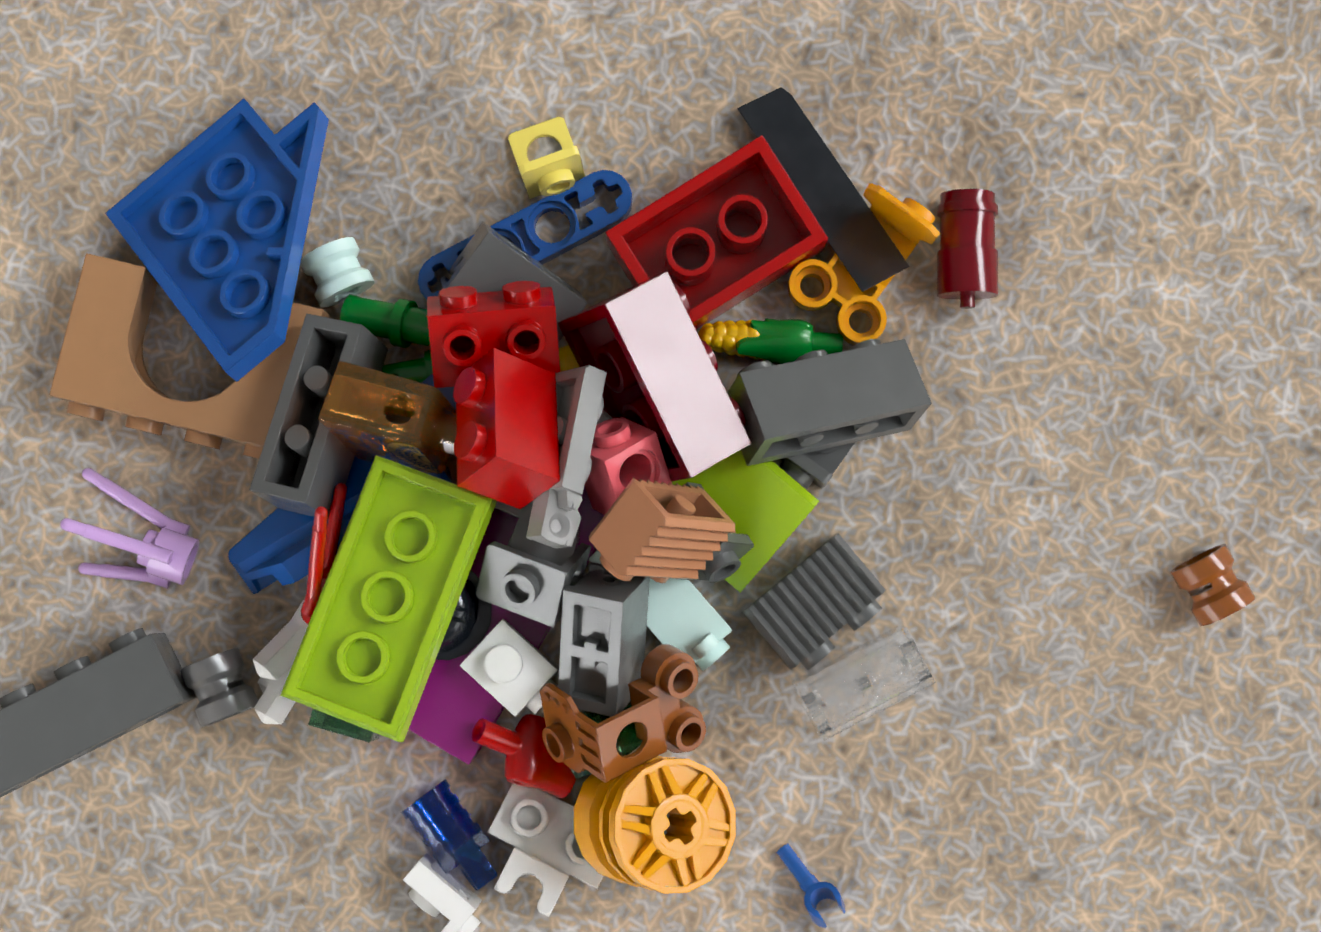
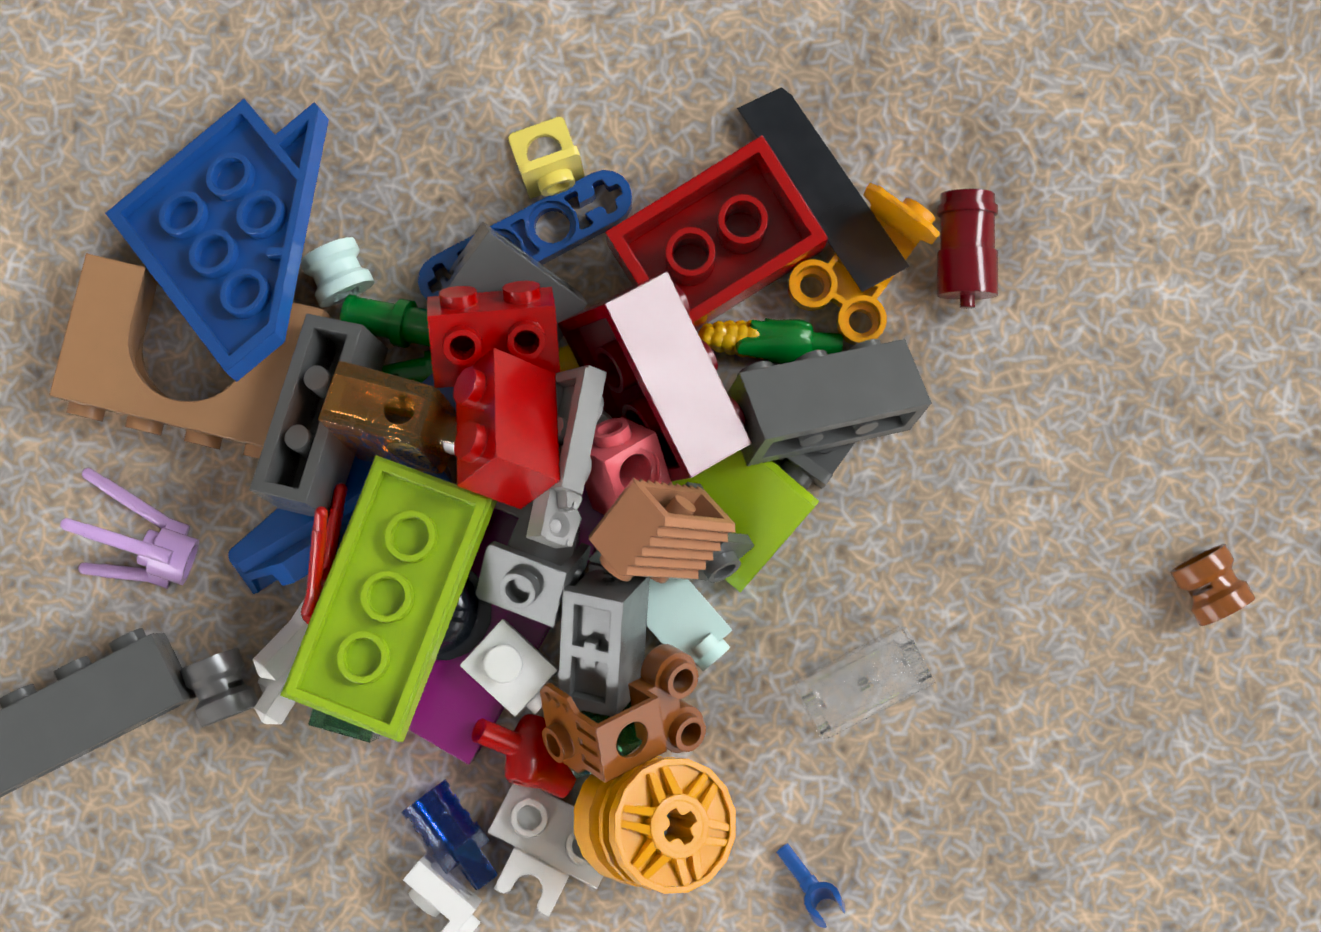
dark grey brick [742,533,886,670] -> none

